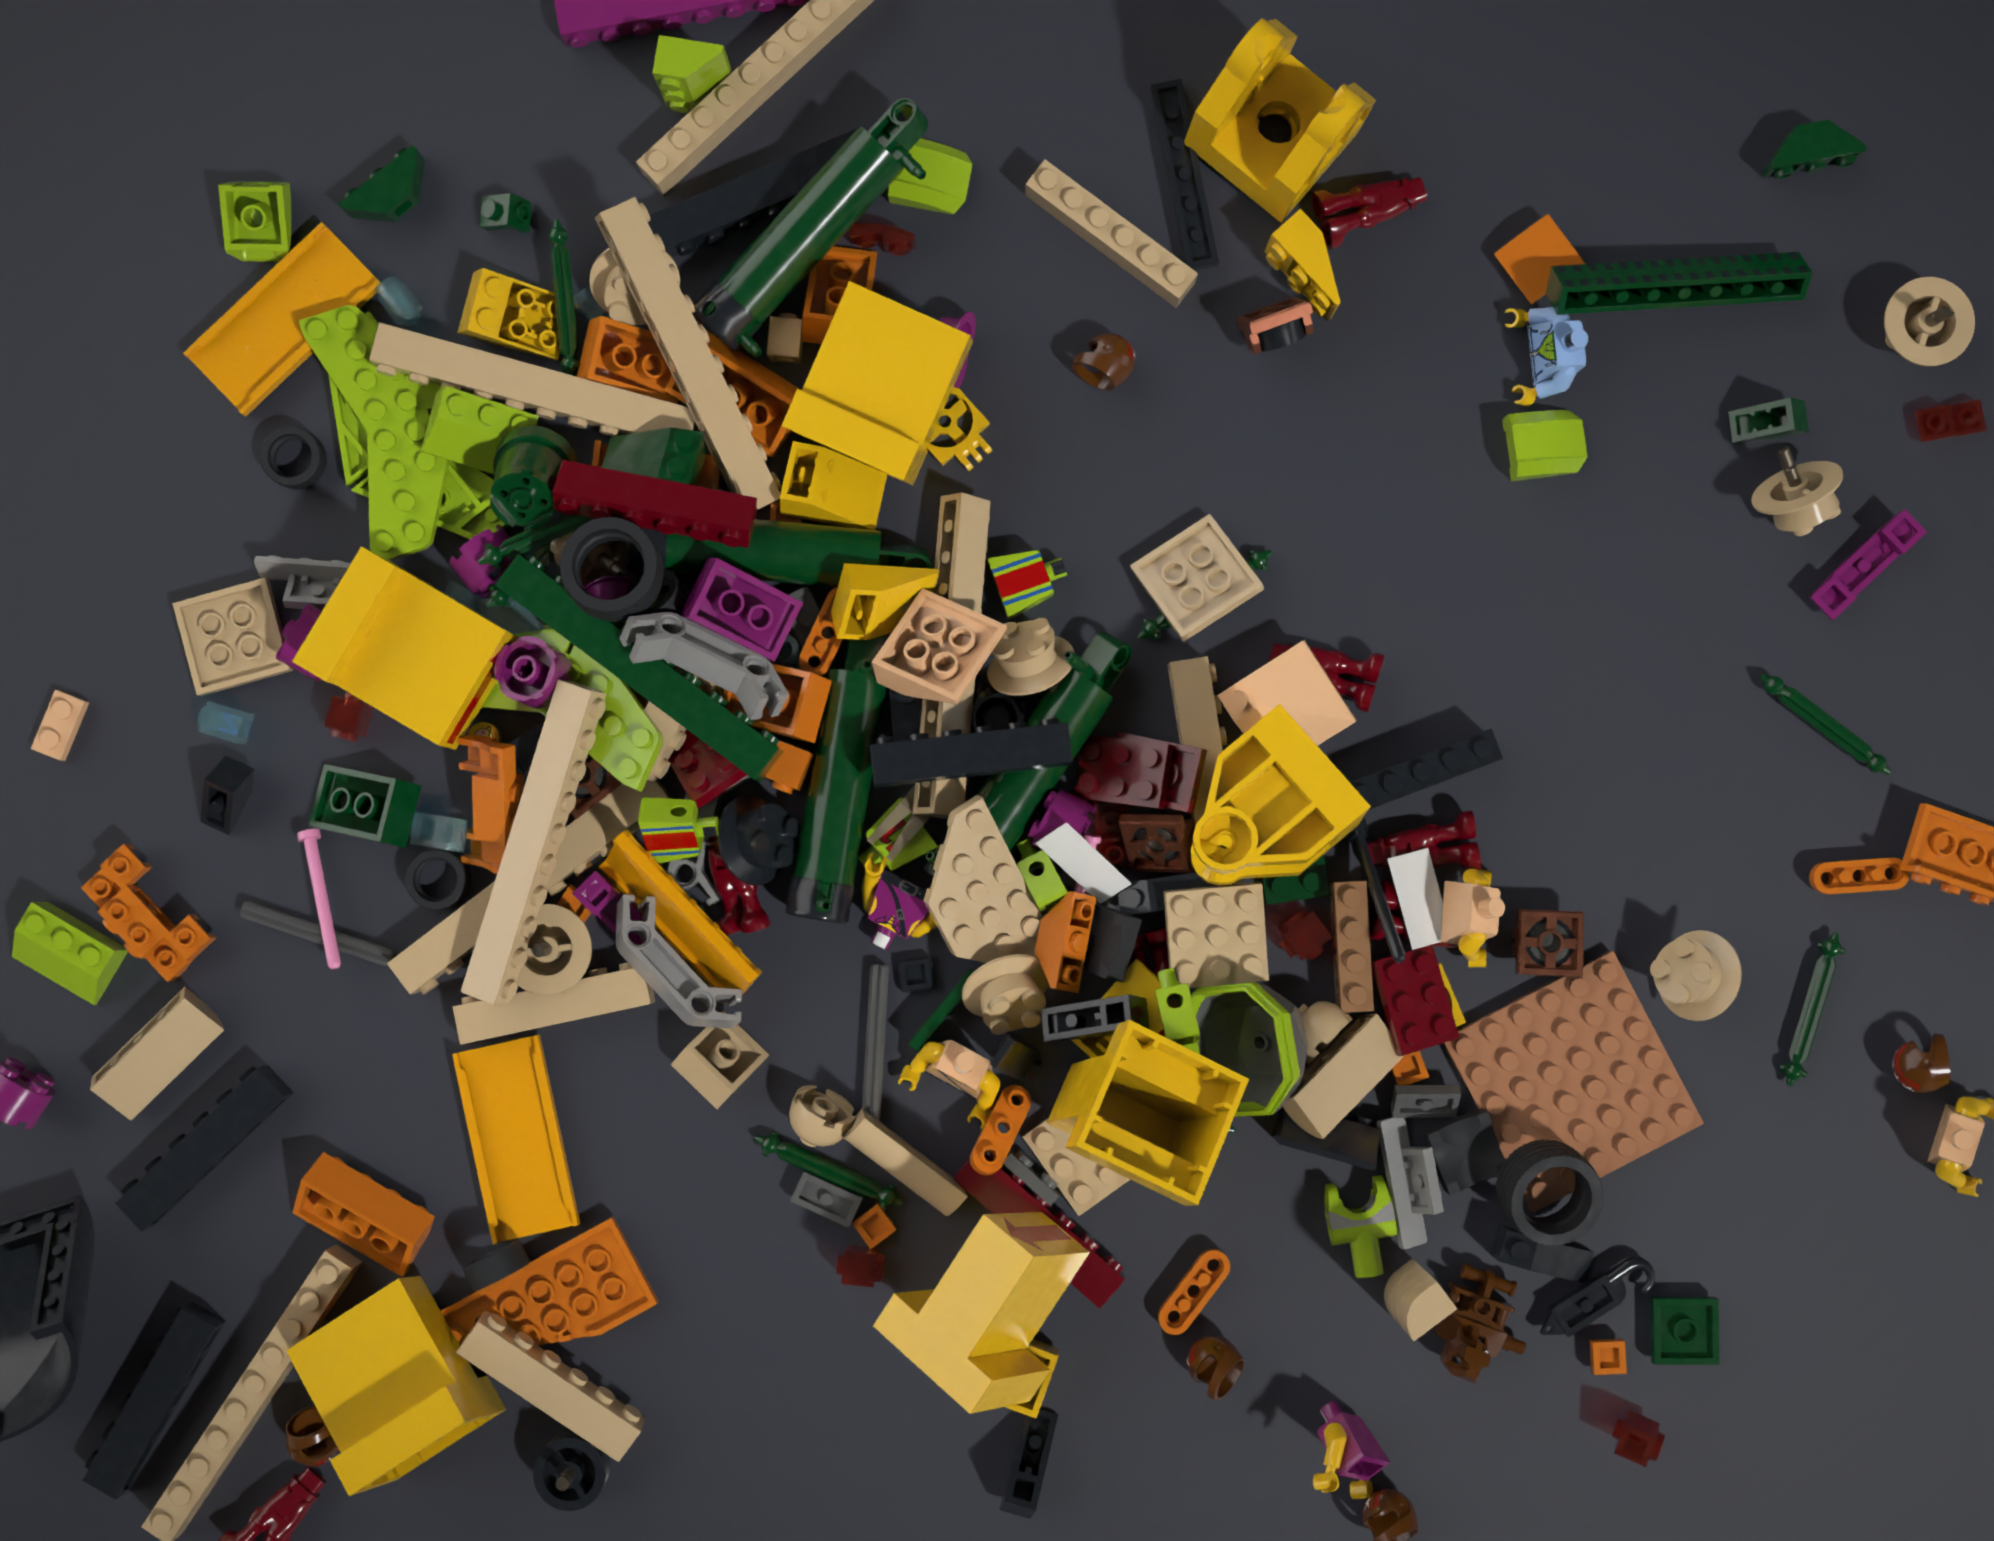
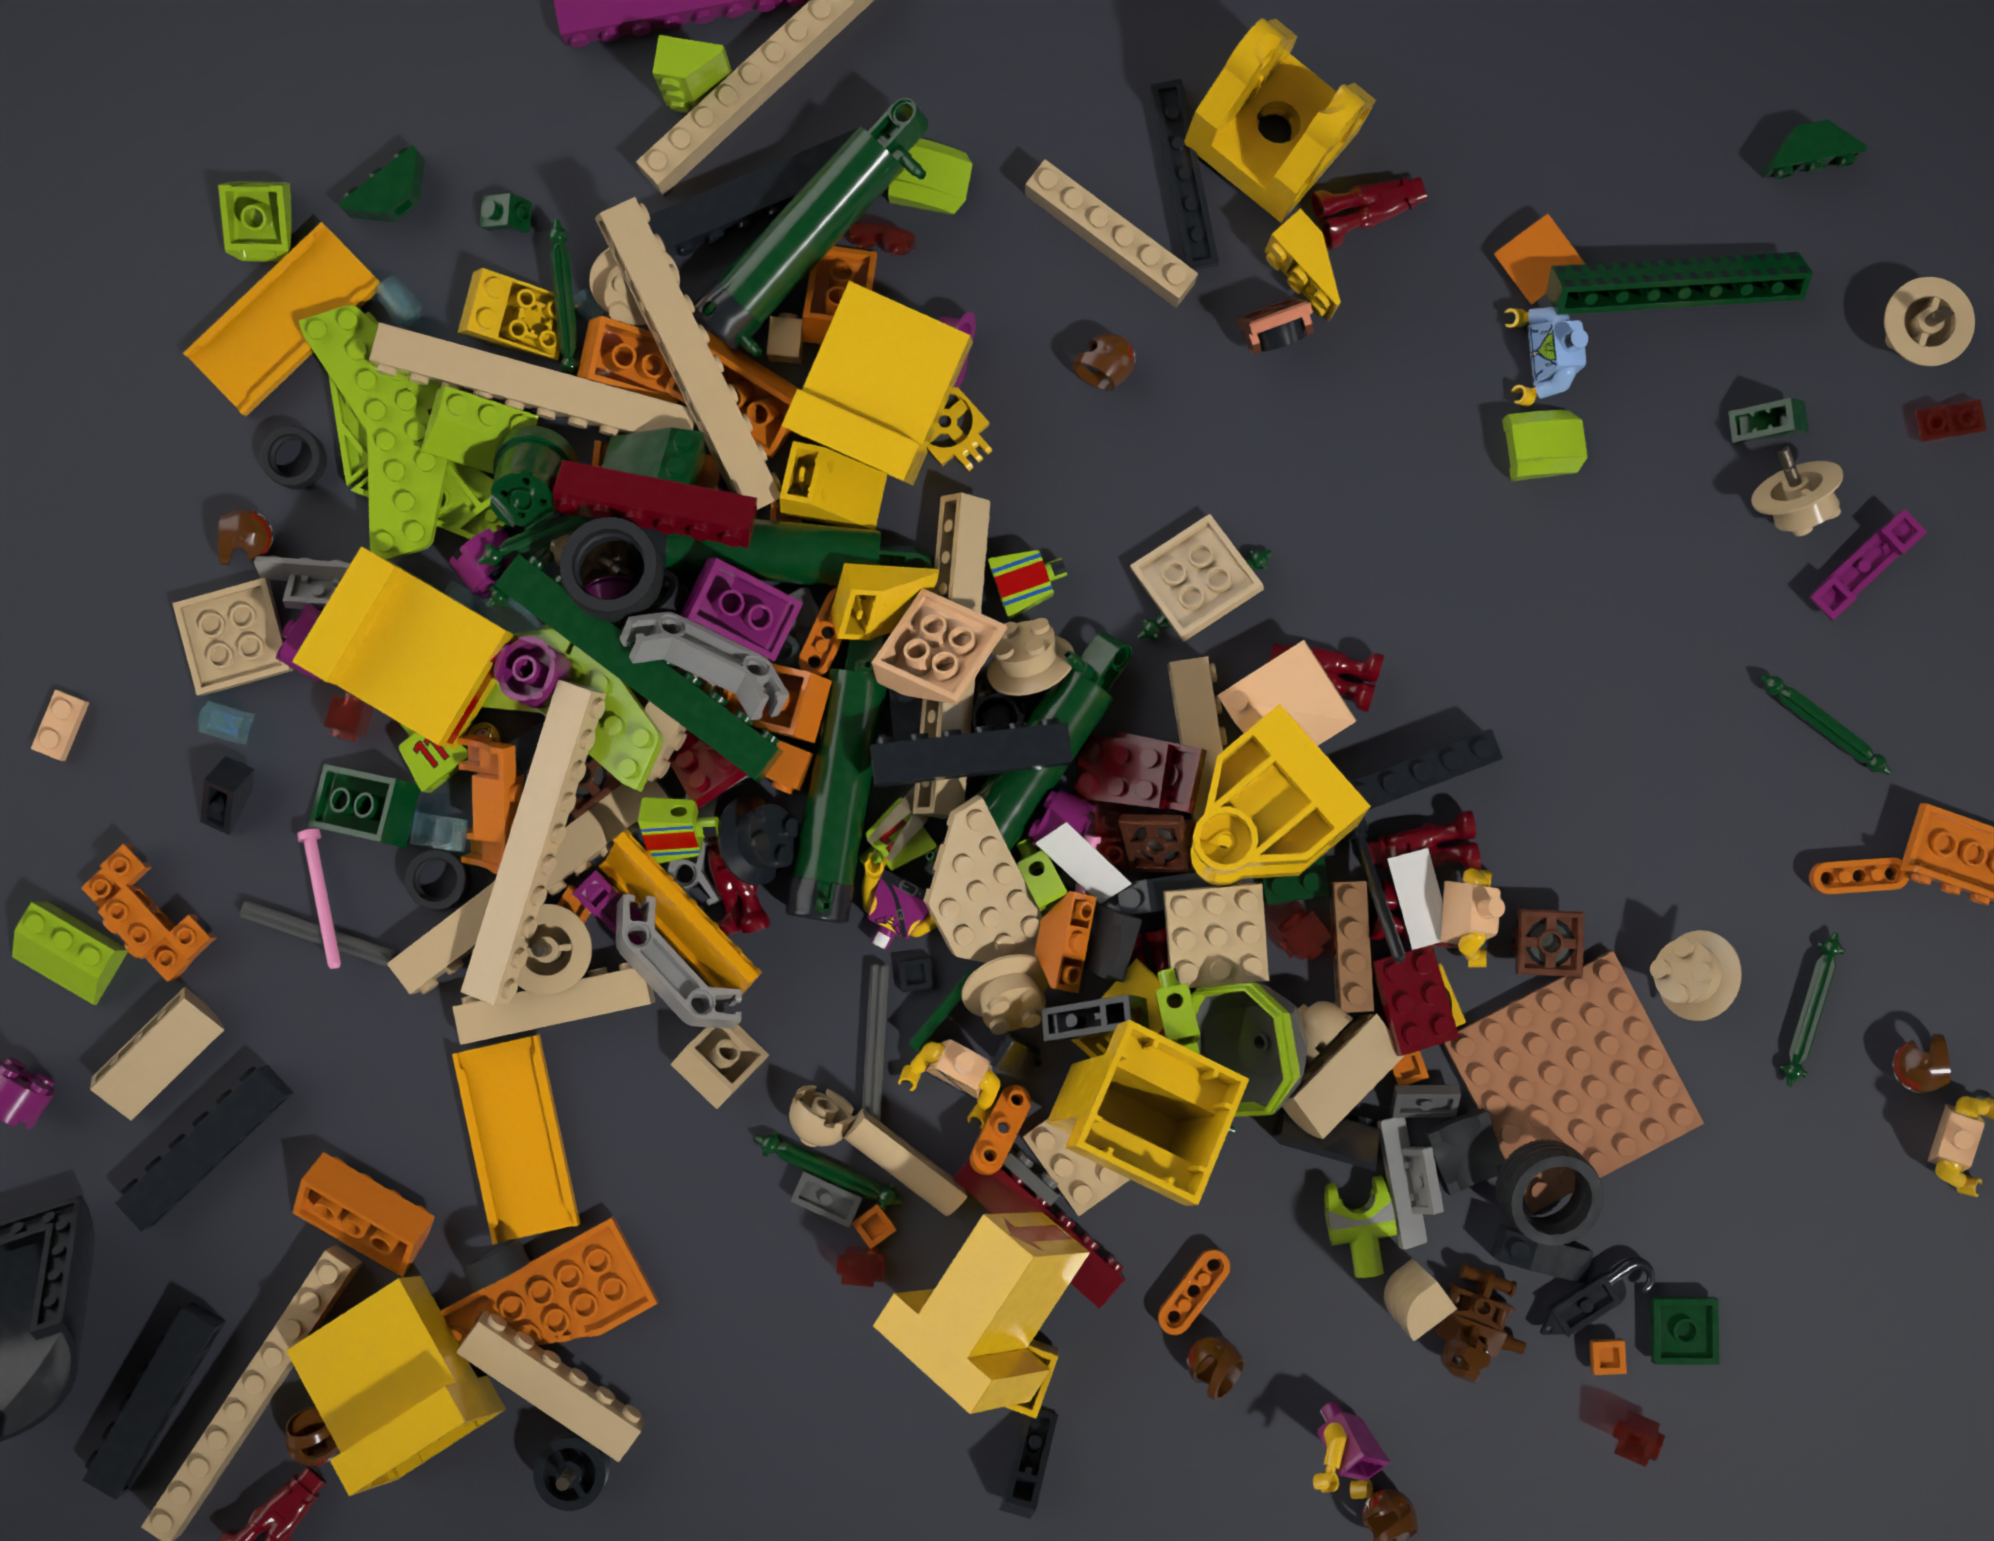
none -> reddish brown helmet [218,509,273,566]
none -> lime torso [398,723,468,793]

